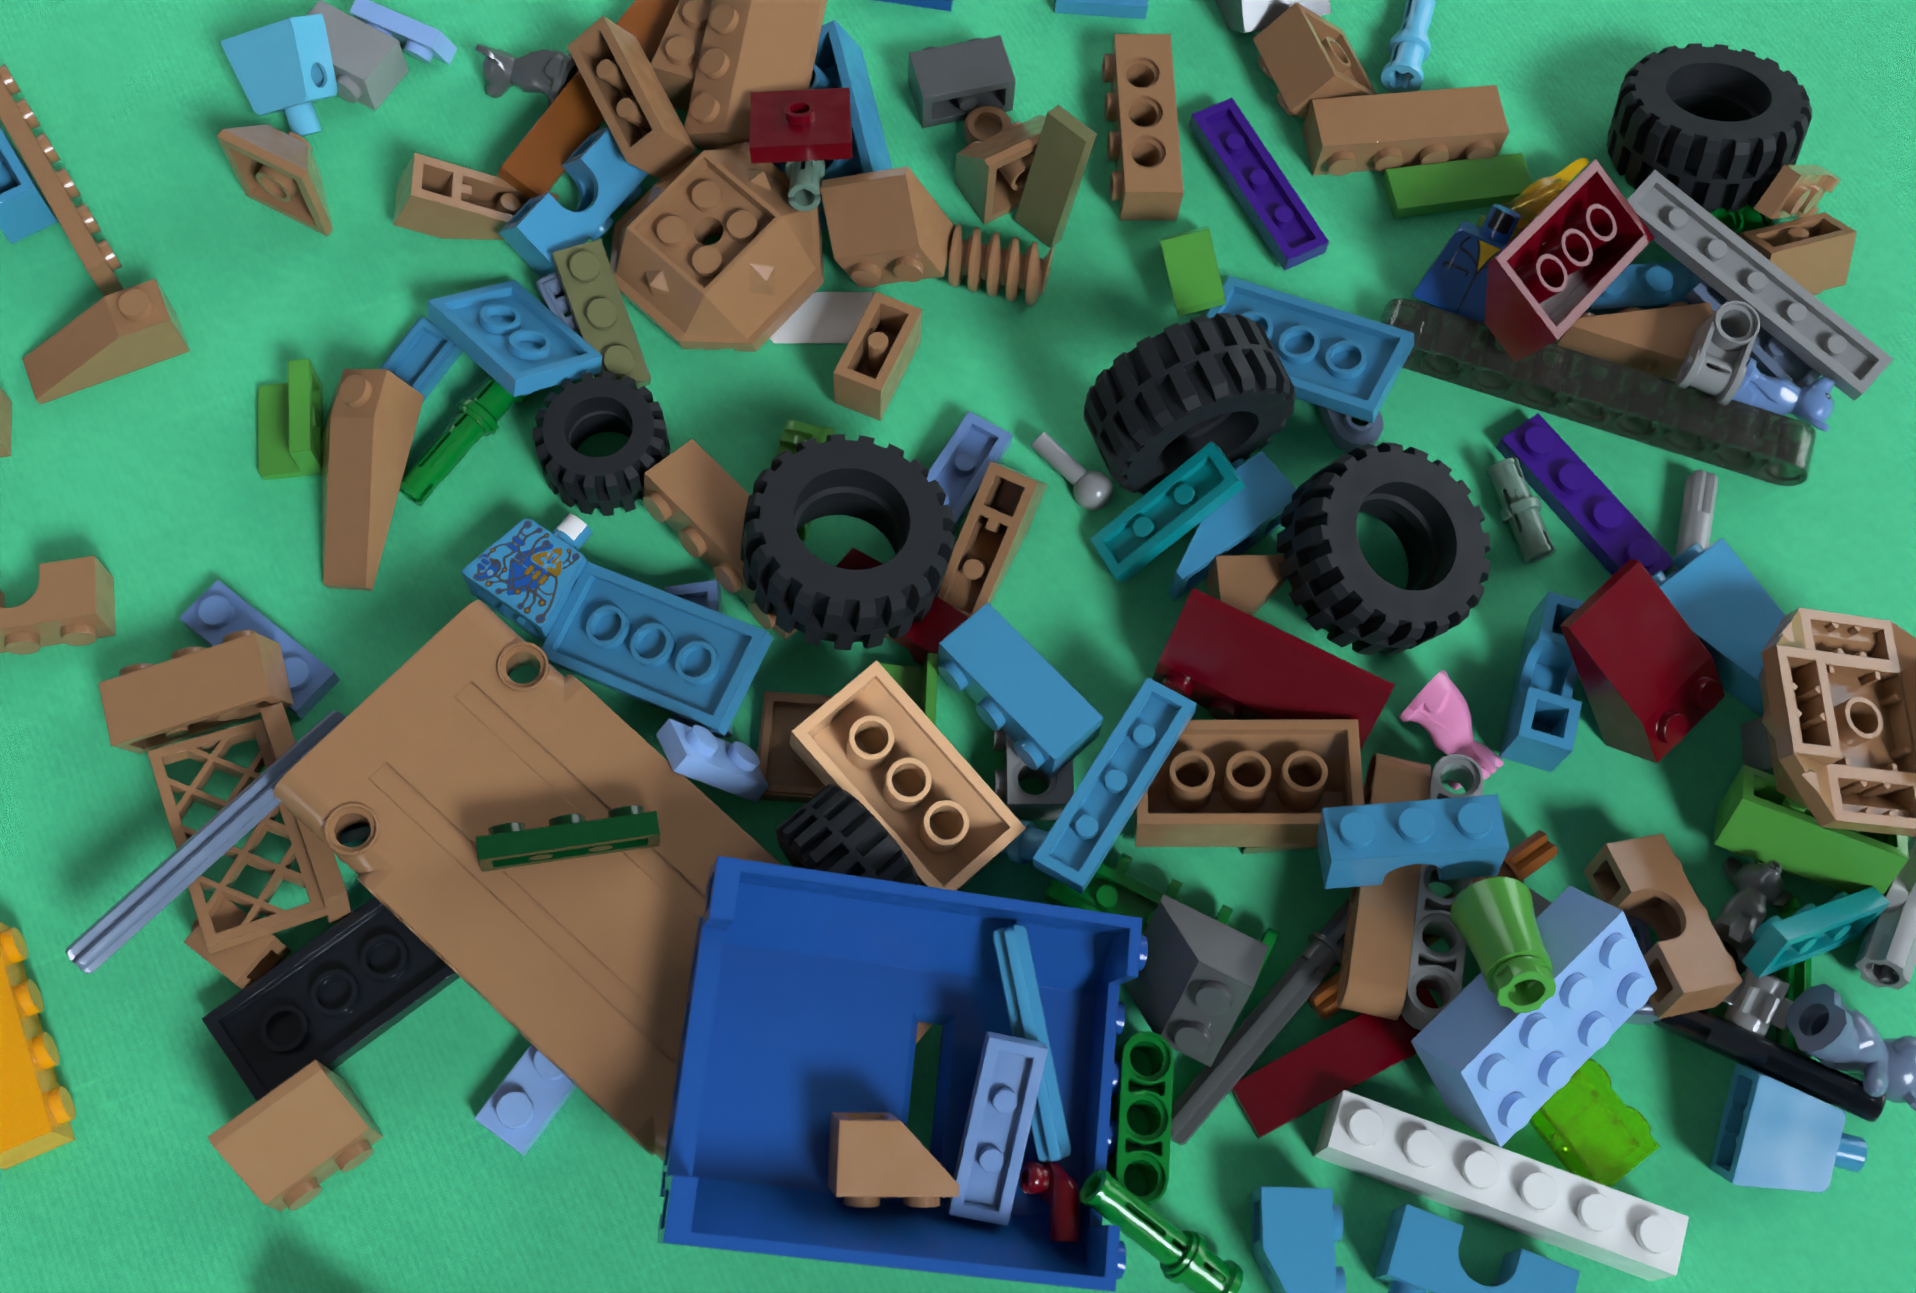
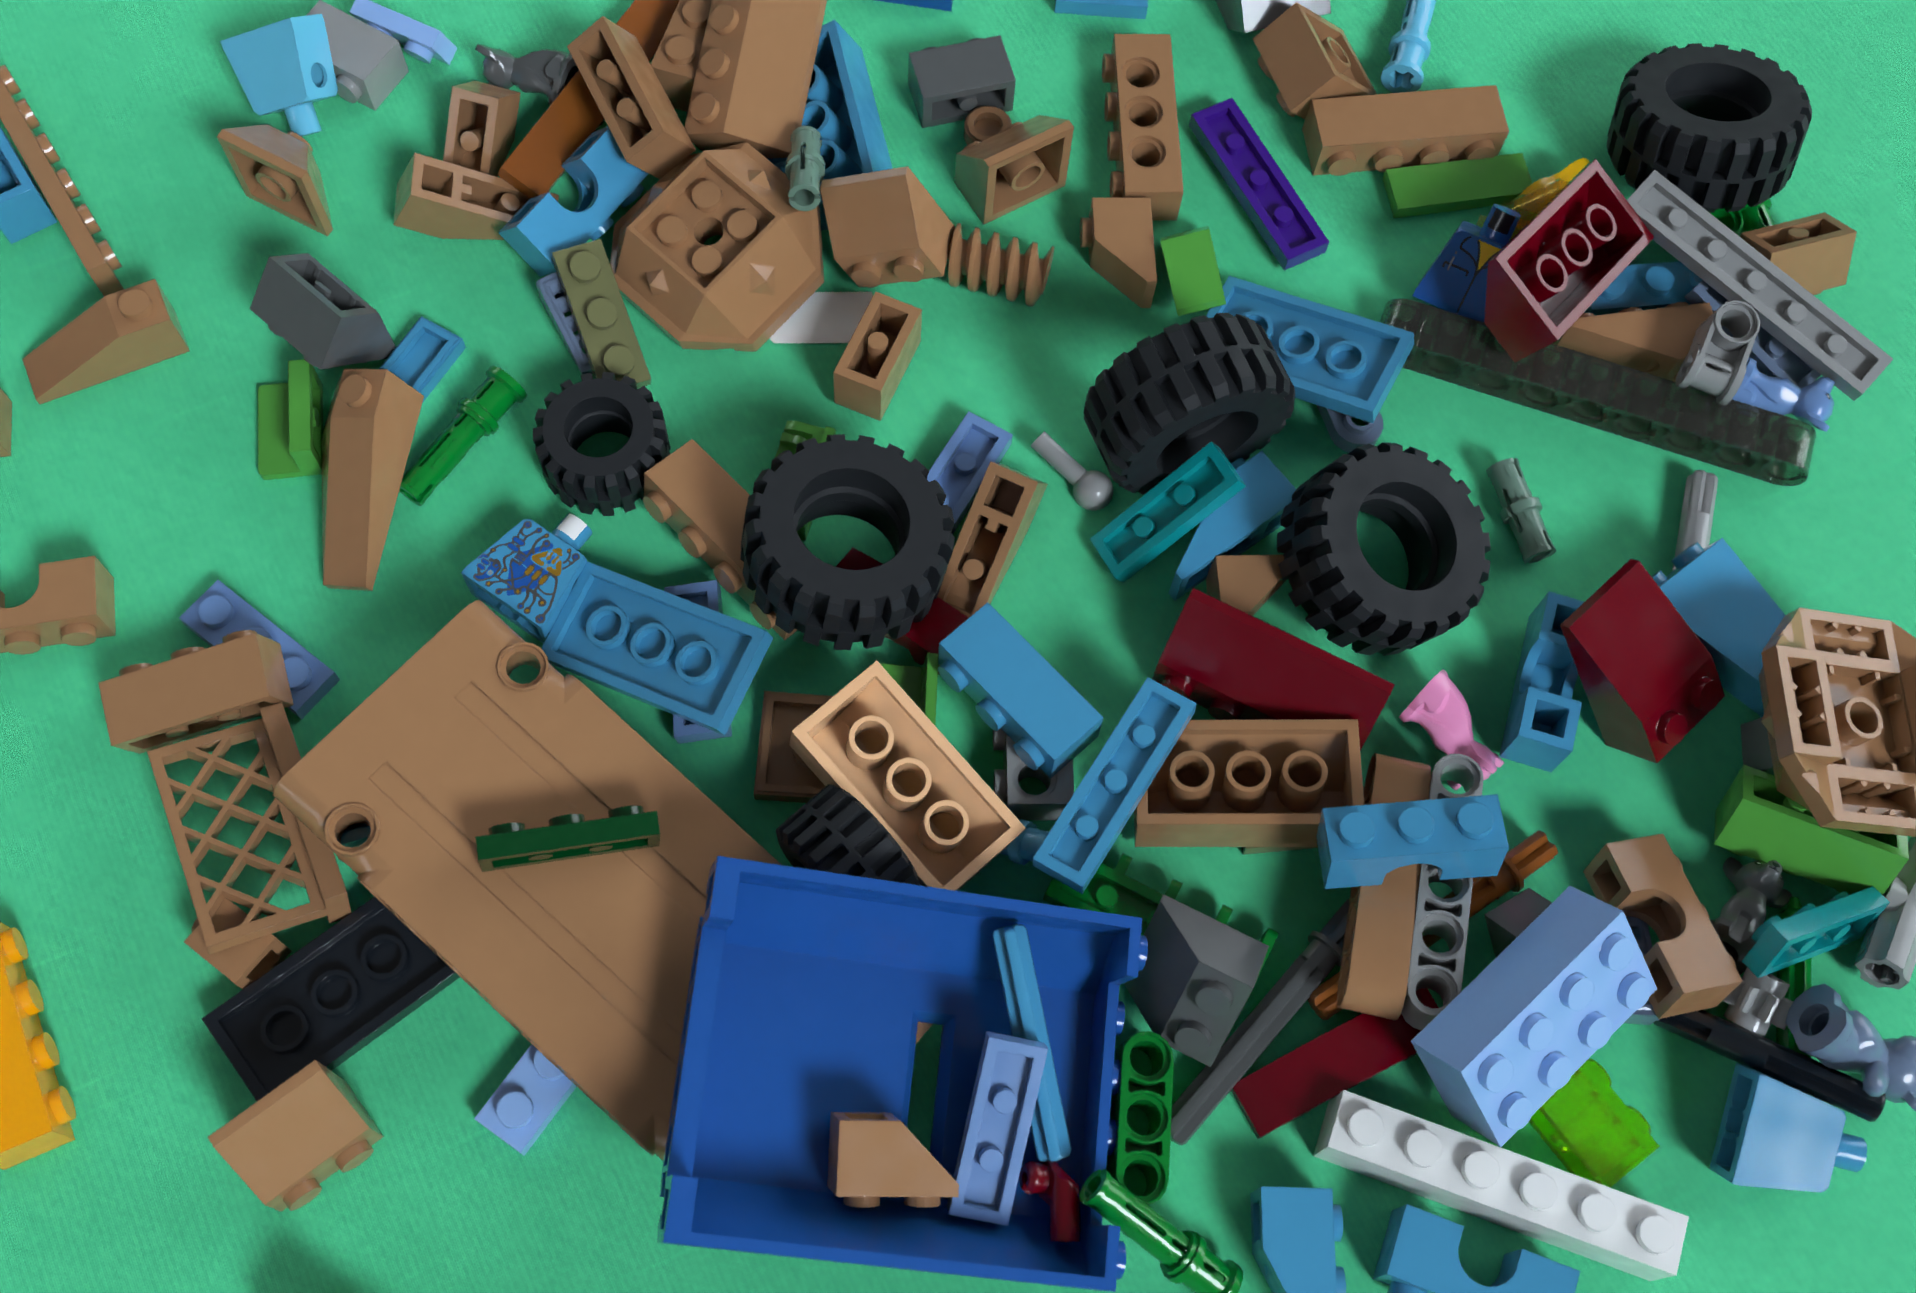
sand blue axle [65,710,346,974] -> none
dark azure plate [427,280,603,397] -> none
light blue plate [656,718,769,802] -> none
dark red plate [749,88,853,164] -> none
olive tile [1015,105,1097,248] -> none
bright green plant [1450,877,1556,1013] -> none
dark purple plate [1496,413,1673,576] -> none
medium nougat plate [1754,165,1841,219] -> none
none -> dark grey slope [250,253,396,370]
none -> medium nougat slope [443,81,521,177]
none -> medium nougat slope [1080,198,1157,308]

